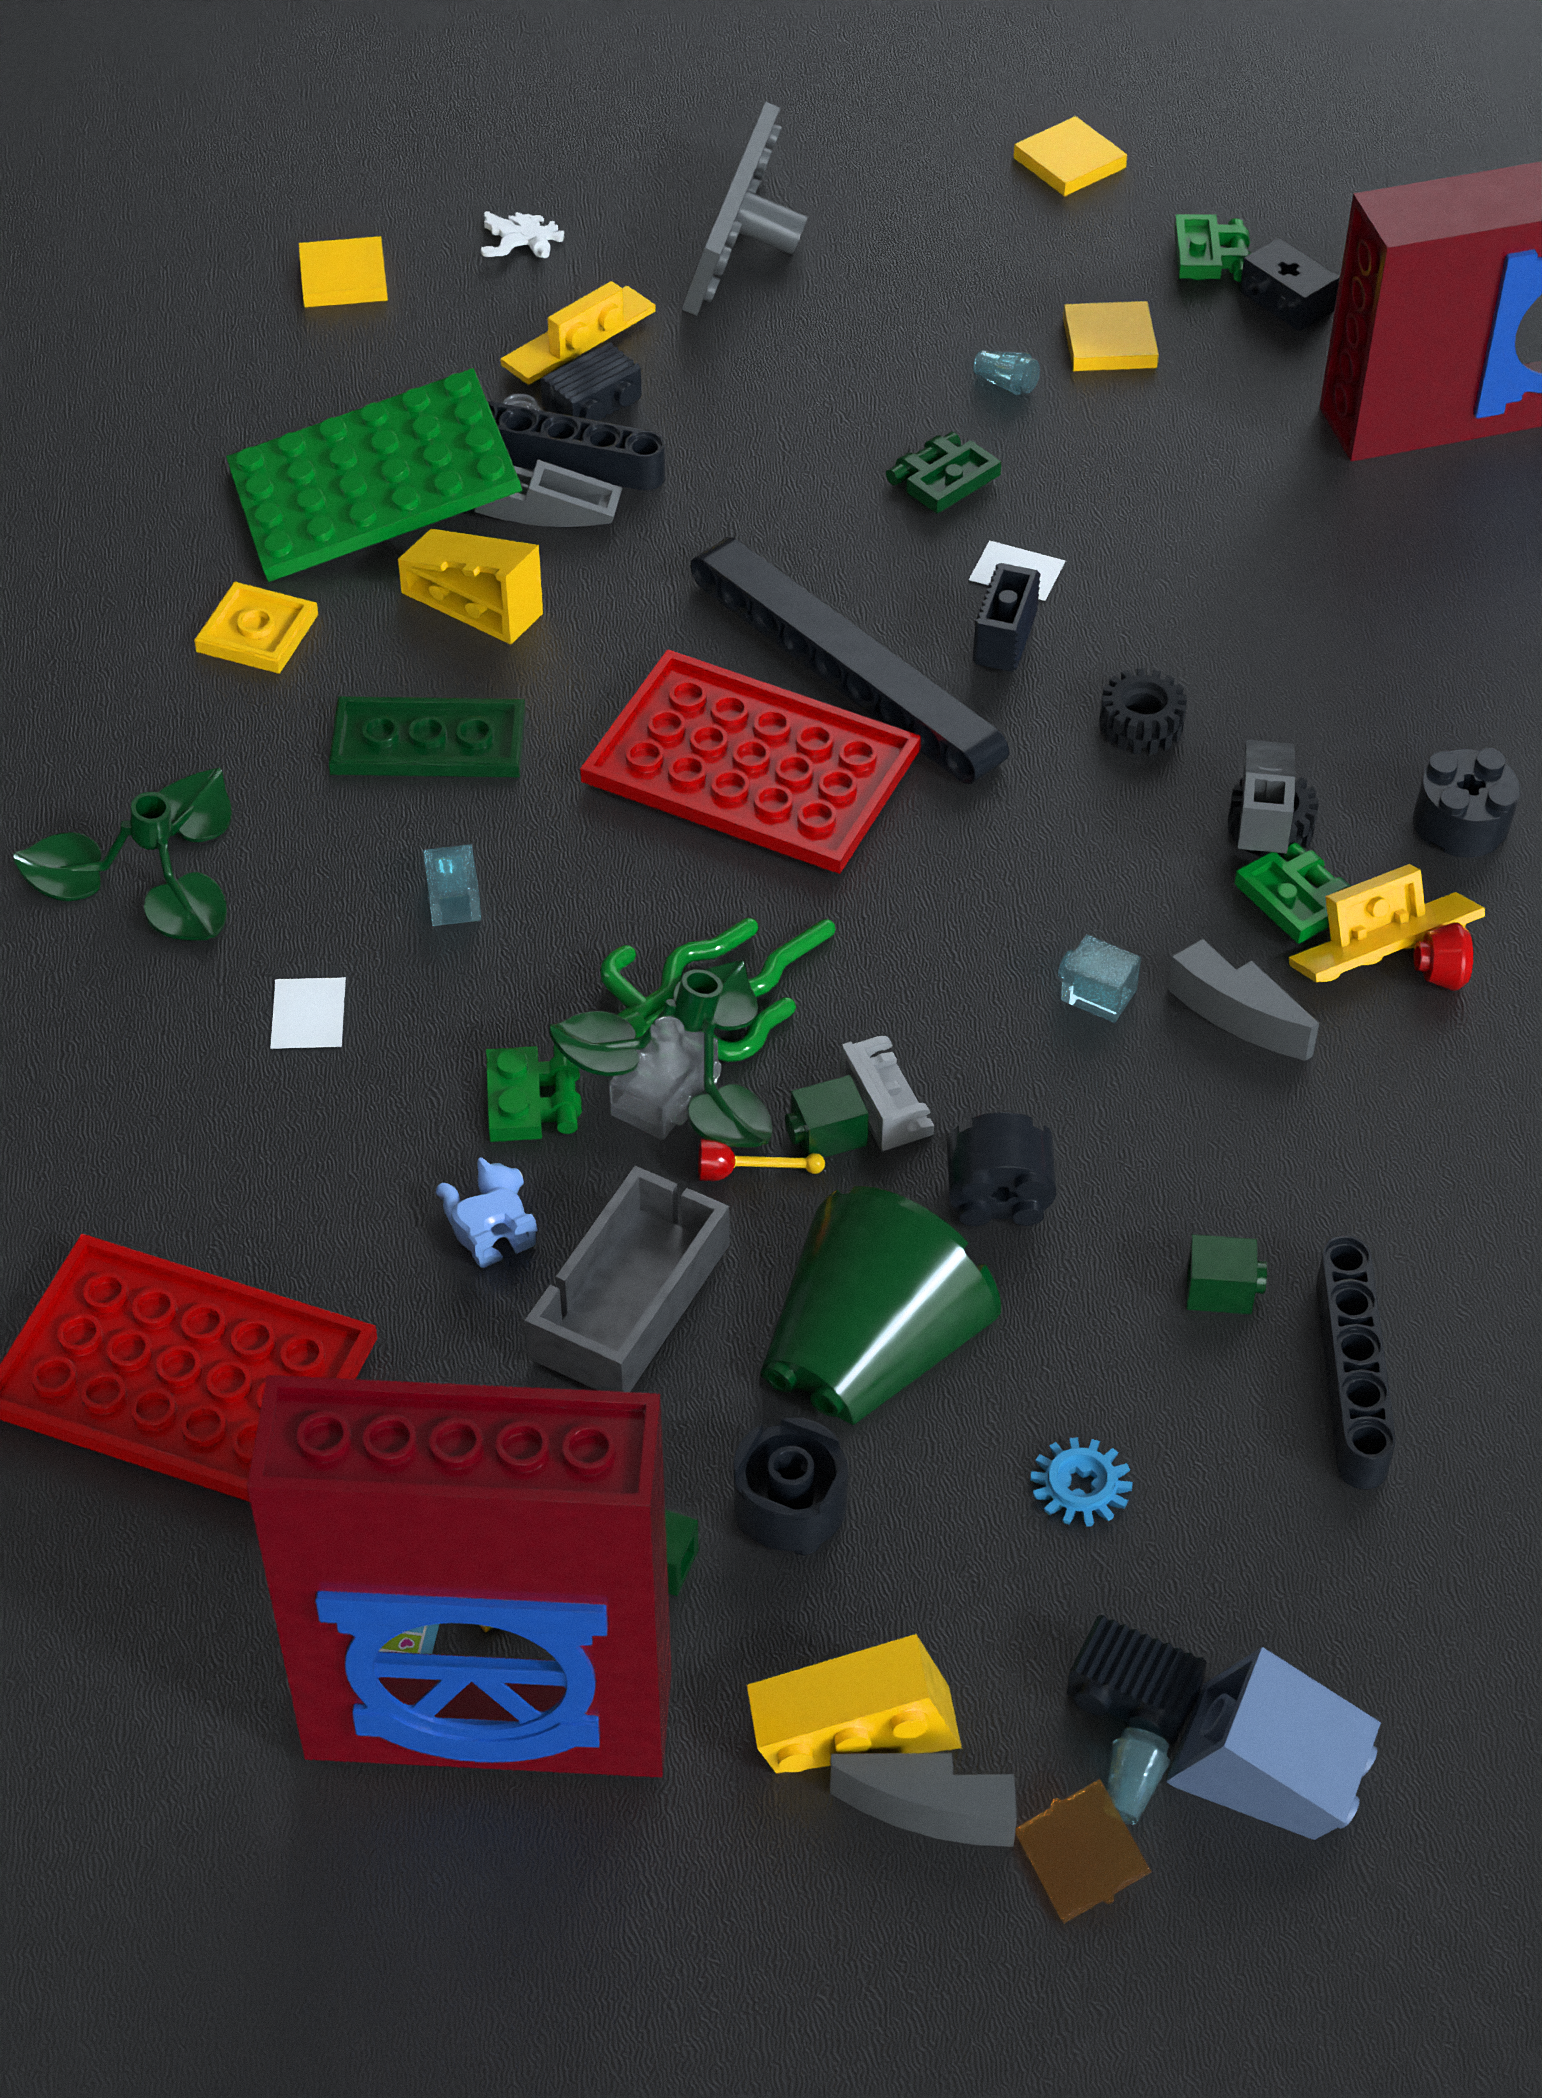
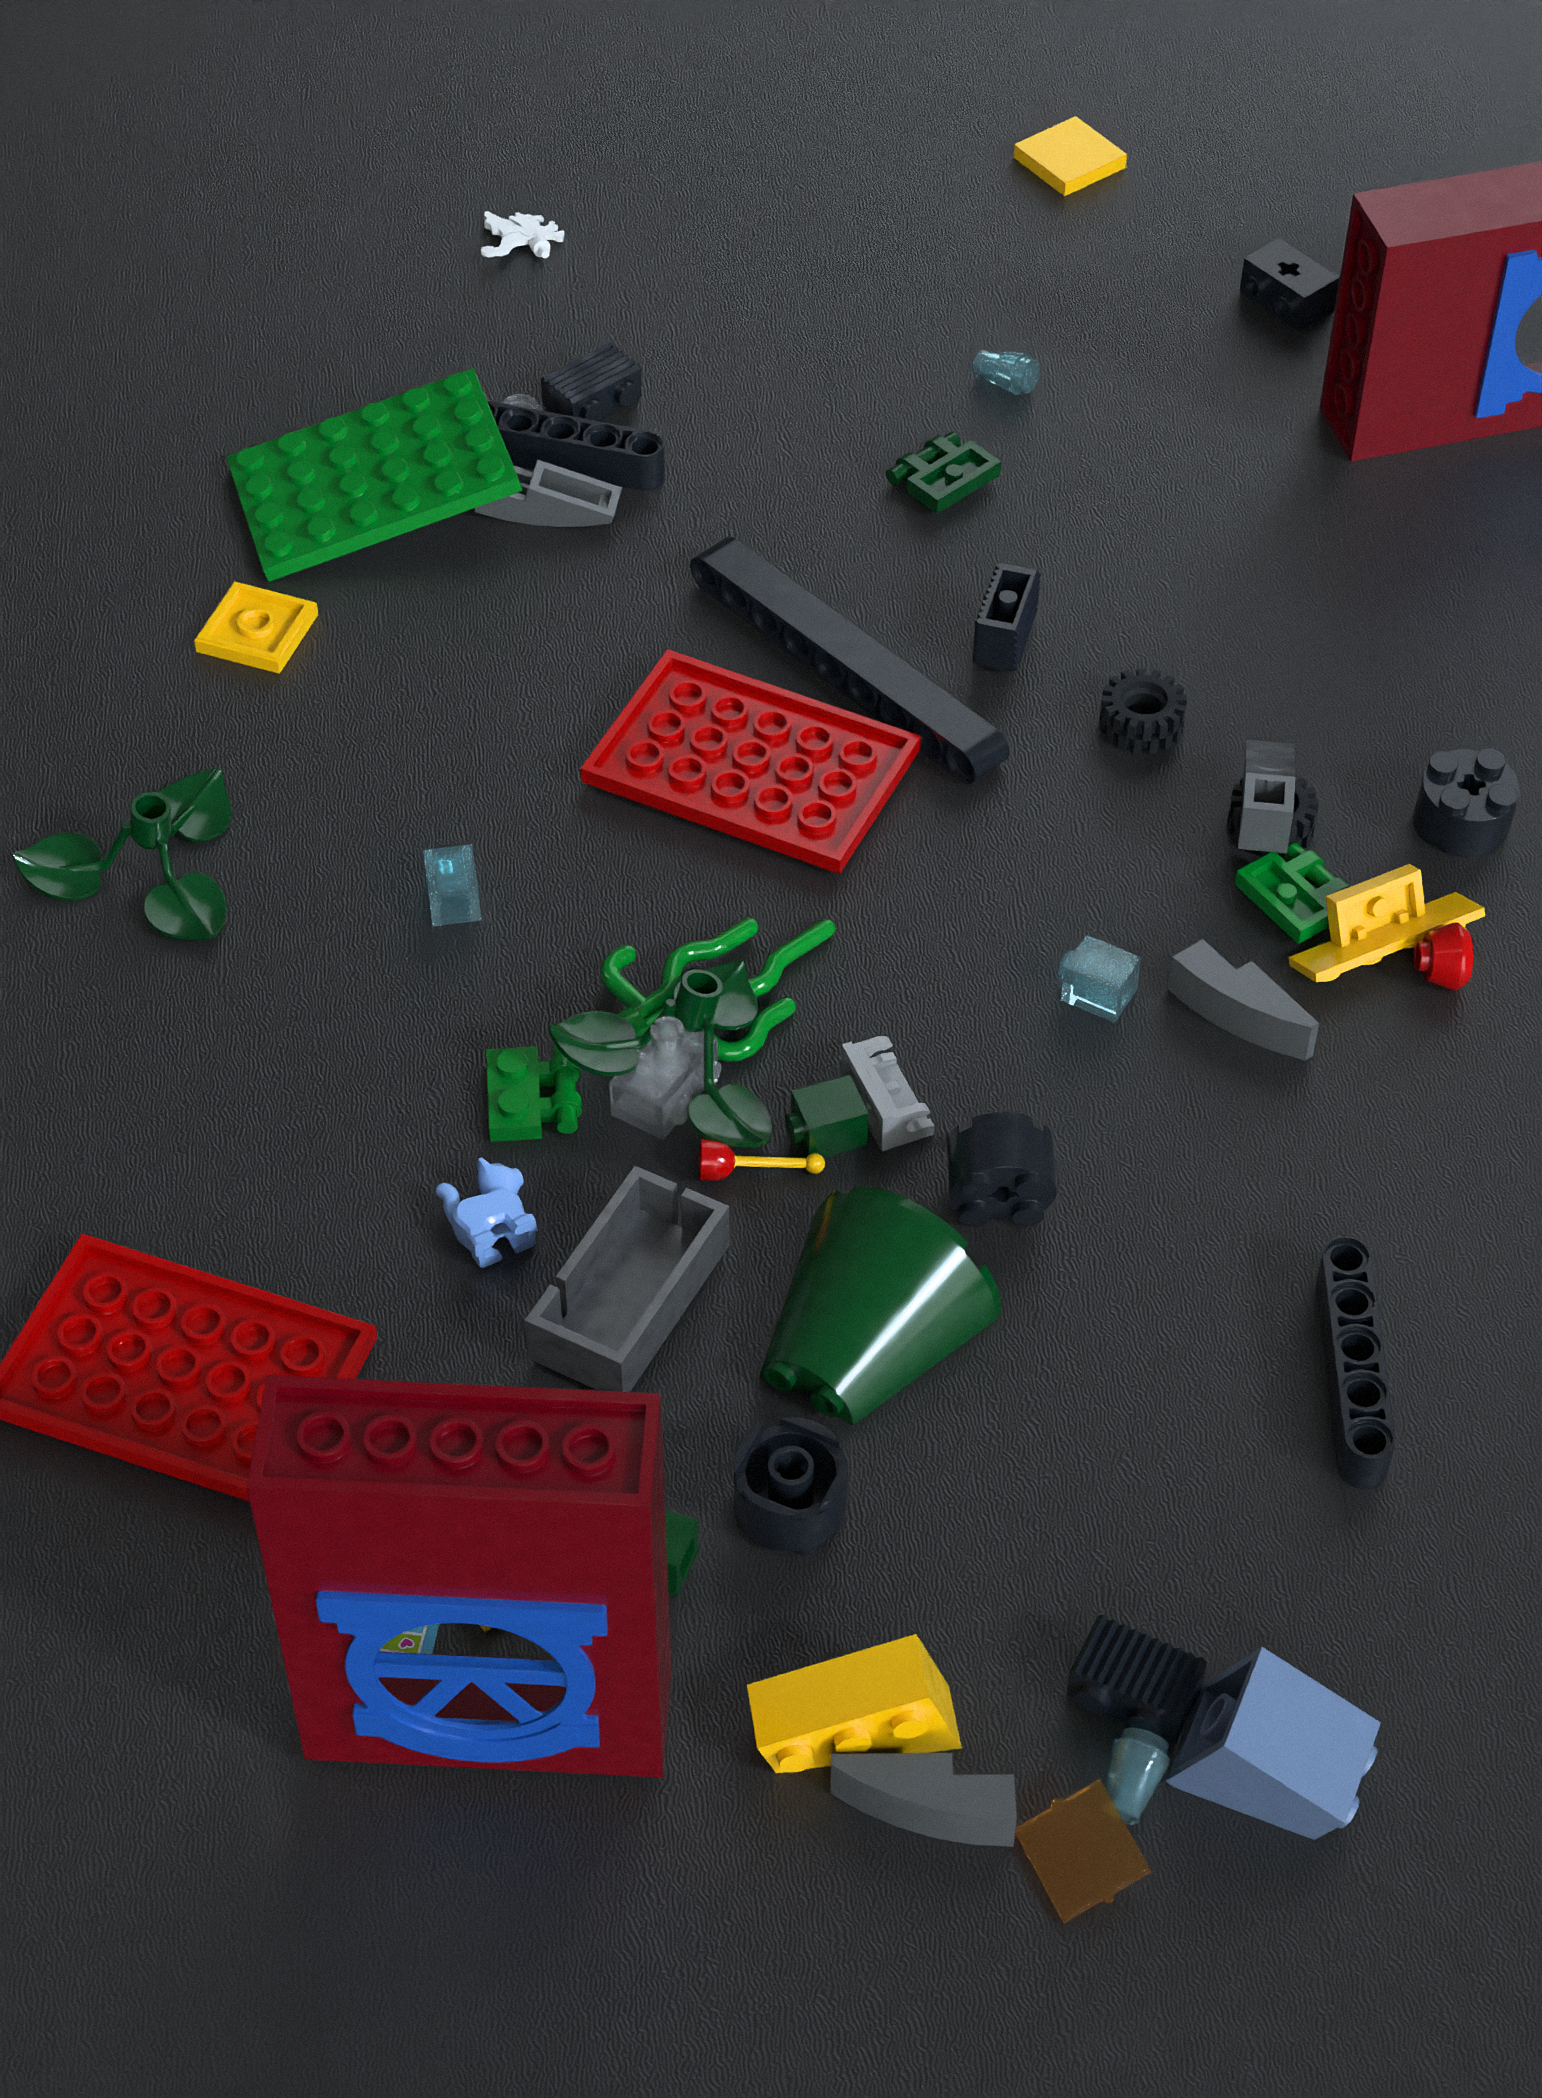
white sticker [270,977,346,1049] -> none
yellow tile [299,236,388,308] -> none
dark green tile [329,696,526,777] -> none
yellow wedge [398,529,543,645] -> none
yellow bracket [500,281,655,385] -> none
dark grey plate [681,101,808,316] -> none
white sticker [969,540,1065,601] -> none
dark azure gear [1031,1437,1133,1527] -> none
yellow tile [1063,301,1159,371] -> none
green plate [1174,214,1251,283] -> none
dark green brick [1186,1234,1267,1314] -> none

